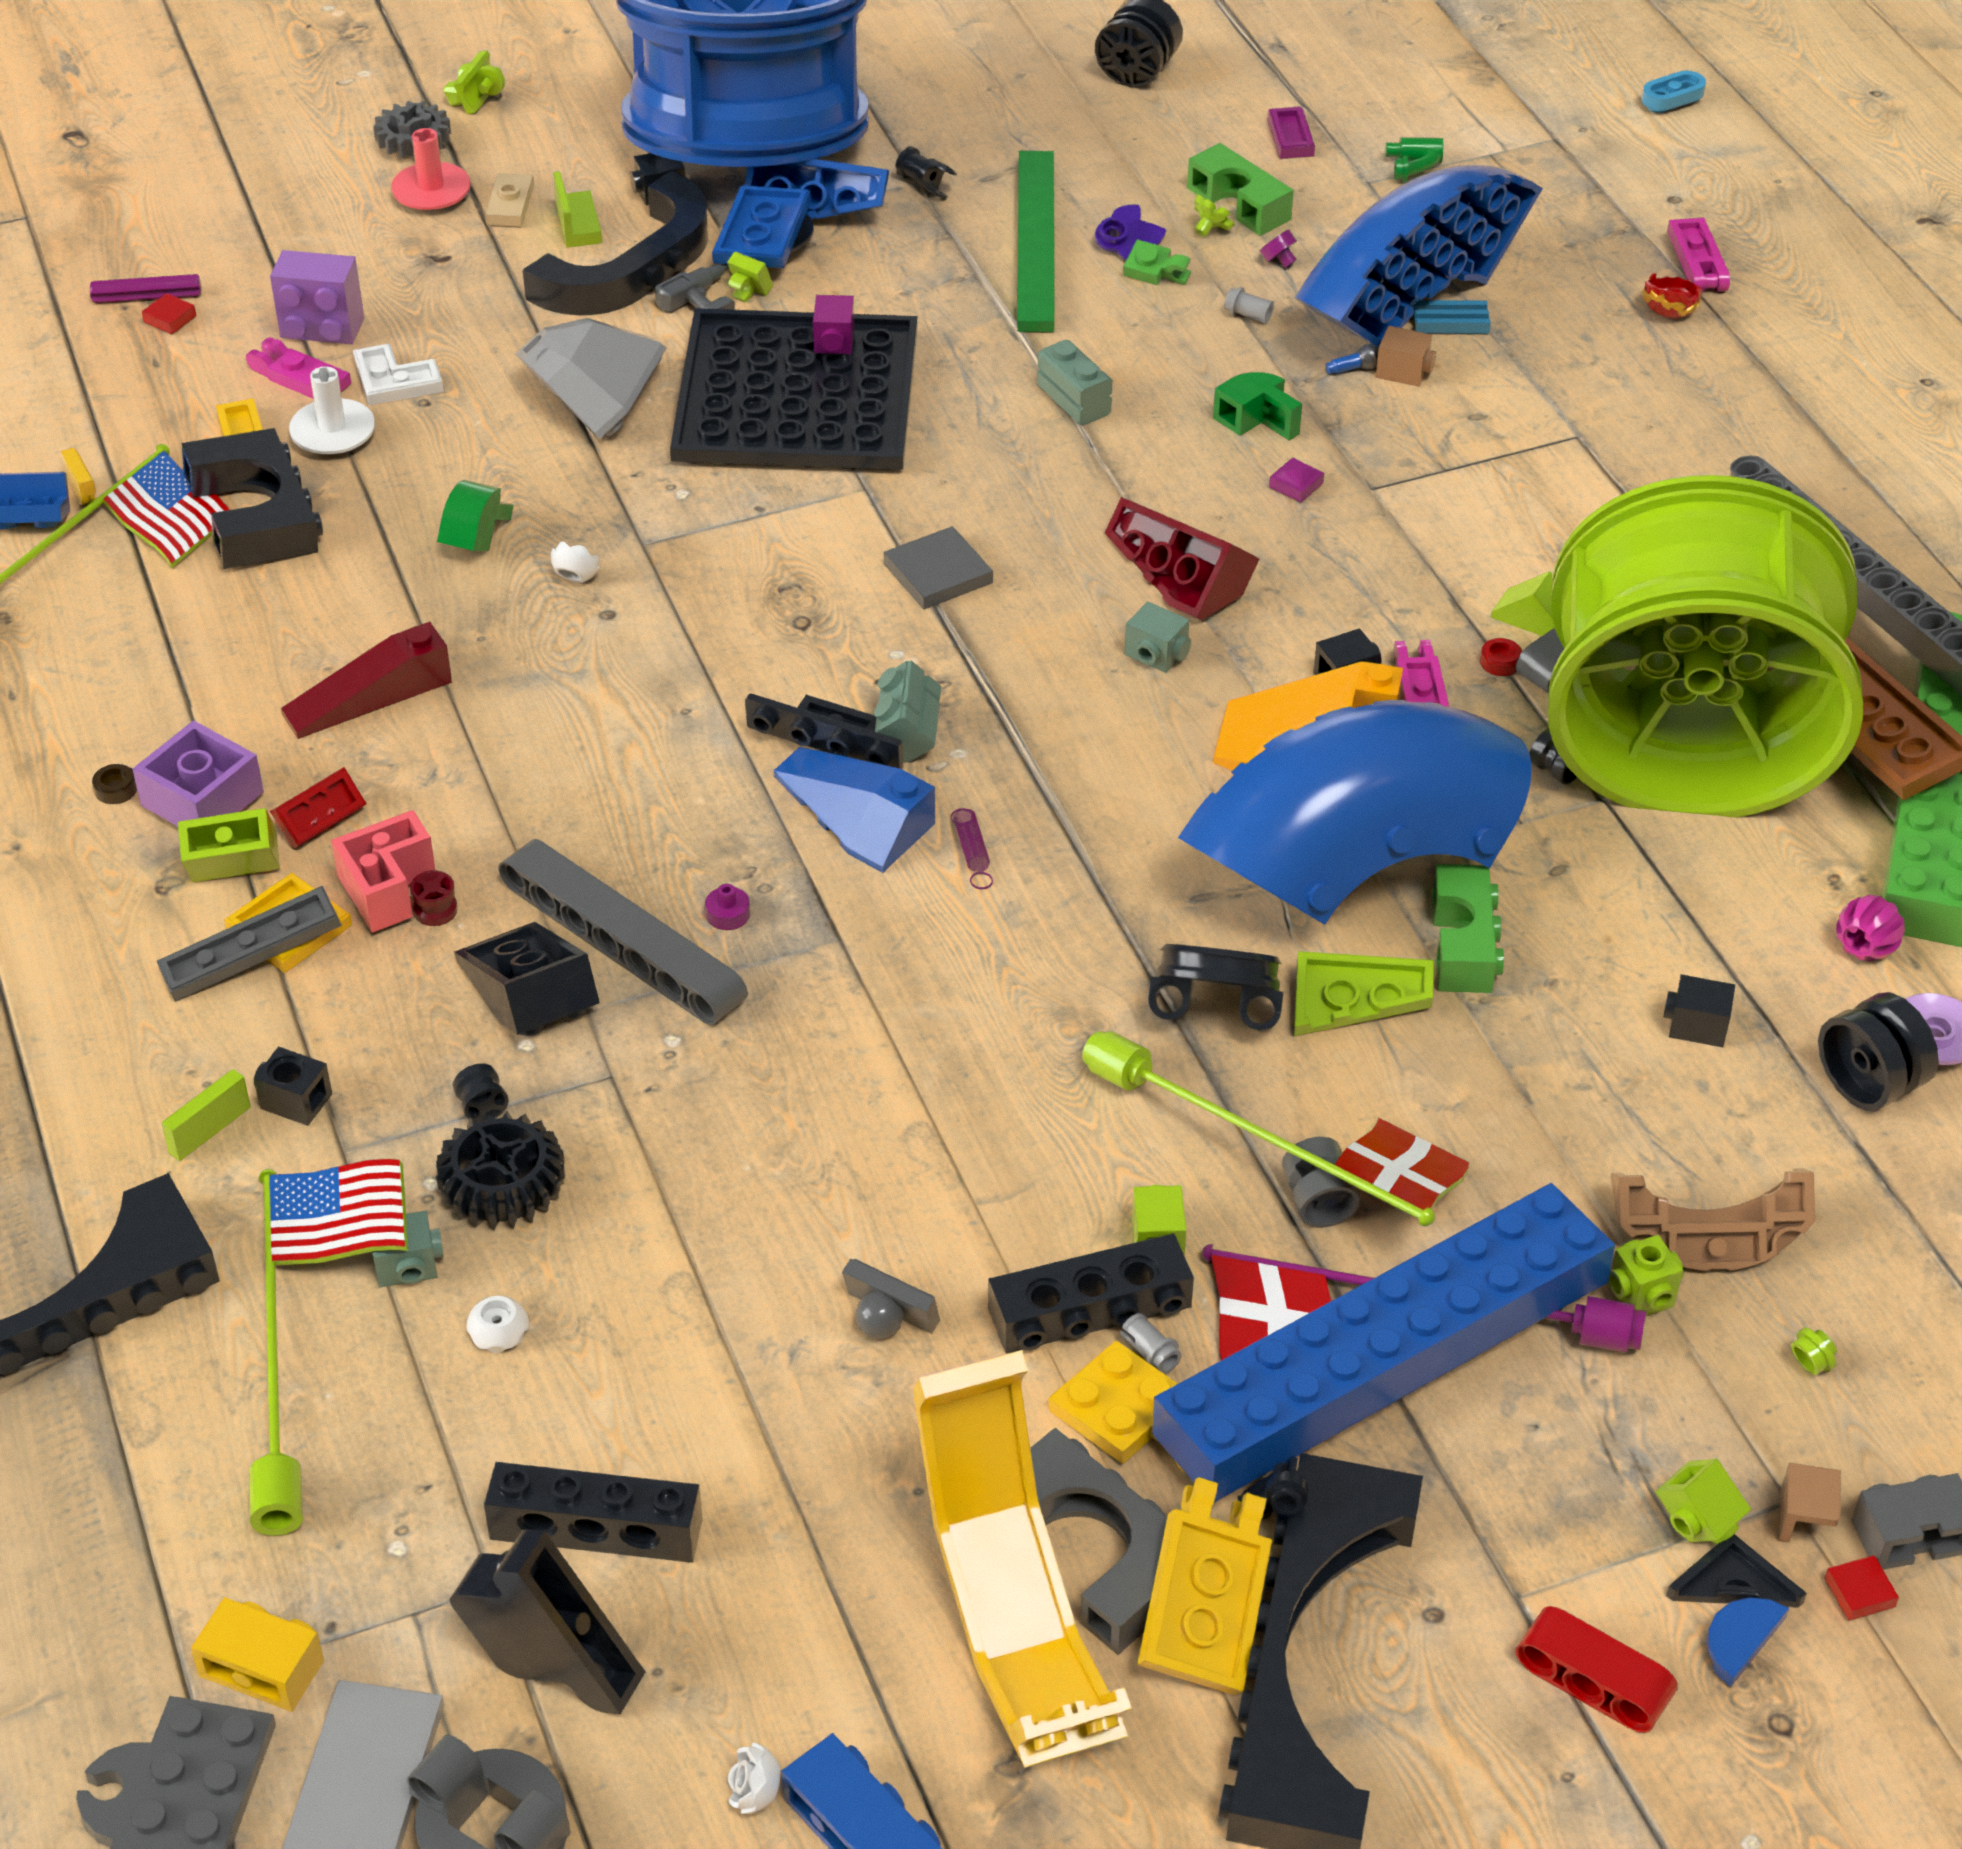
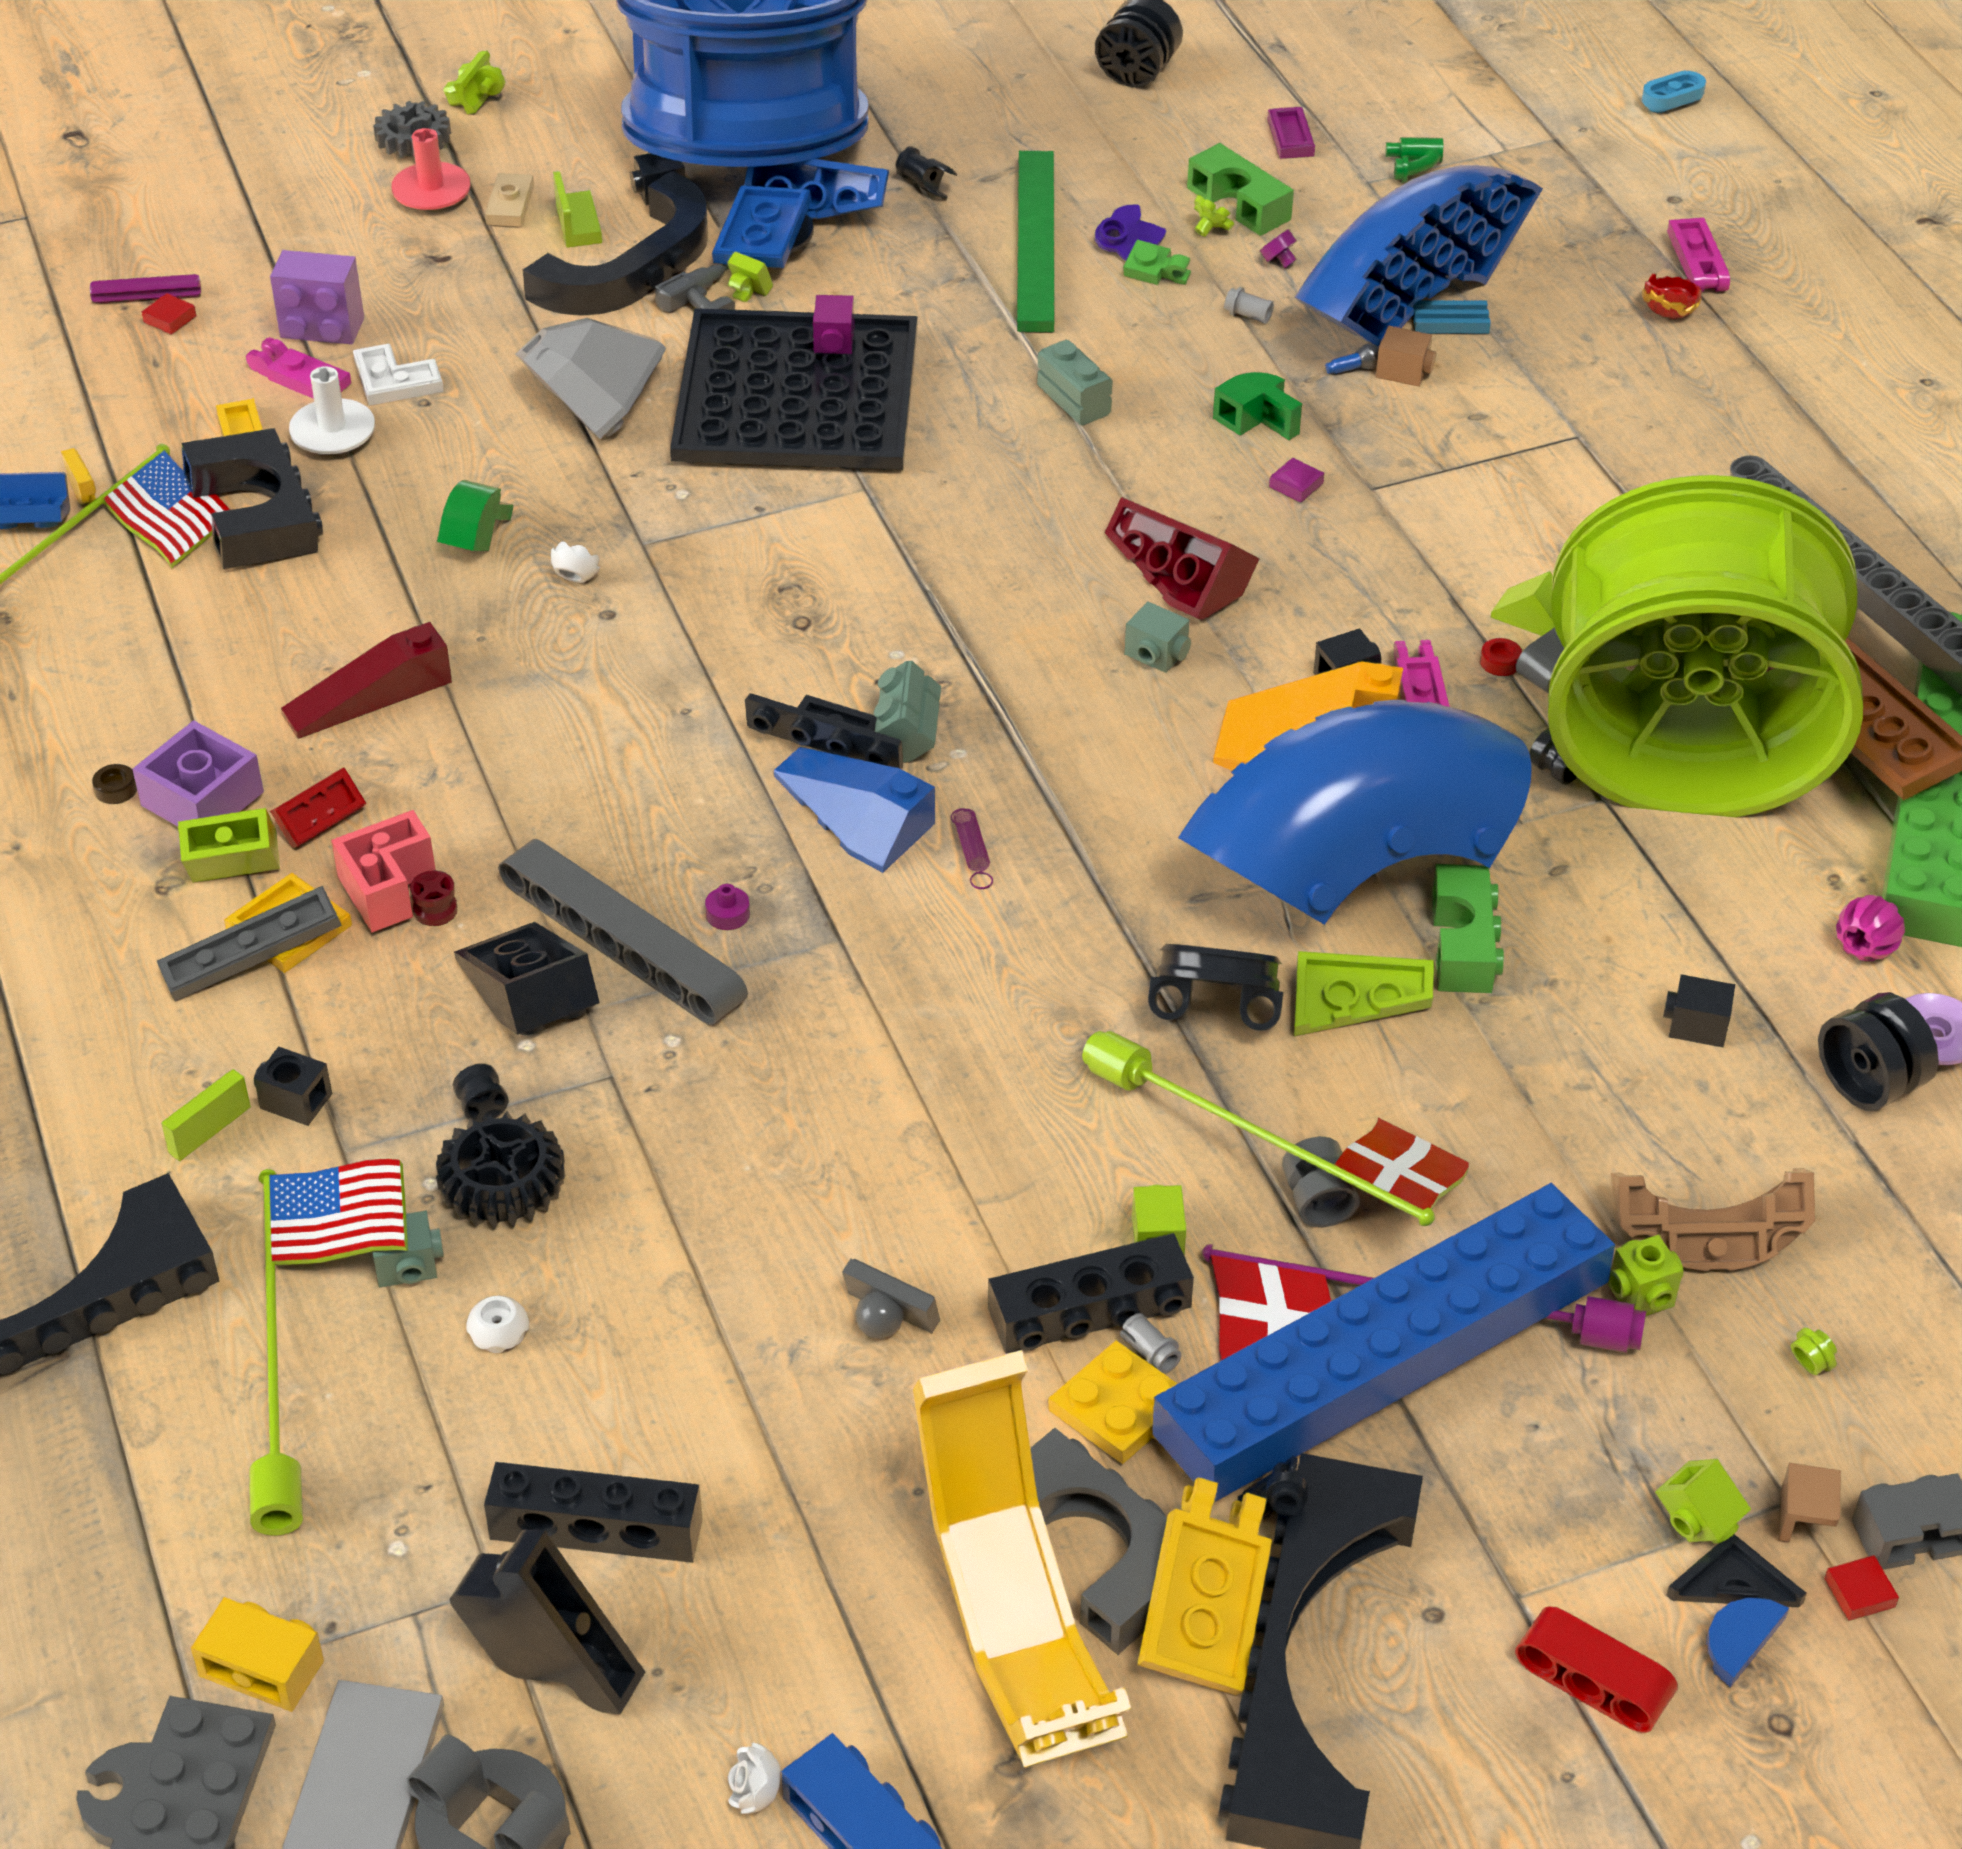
dark grey tile [884,526,993,610] -> none

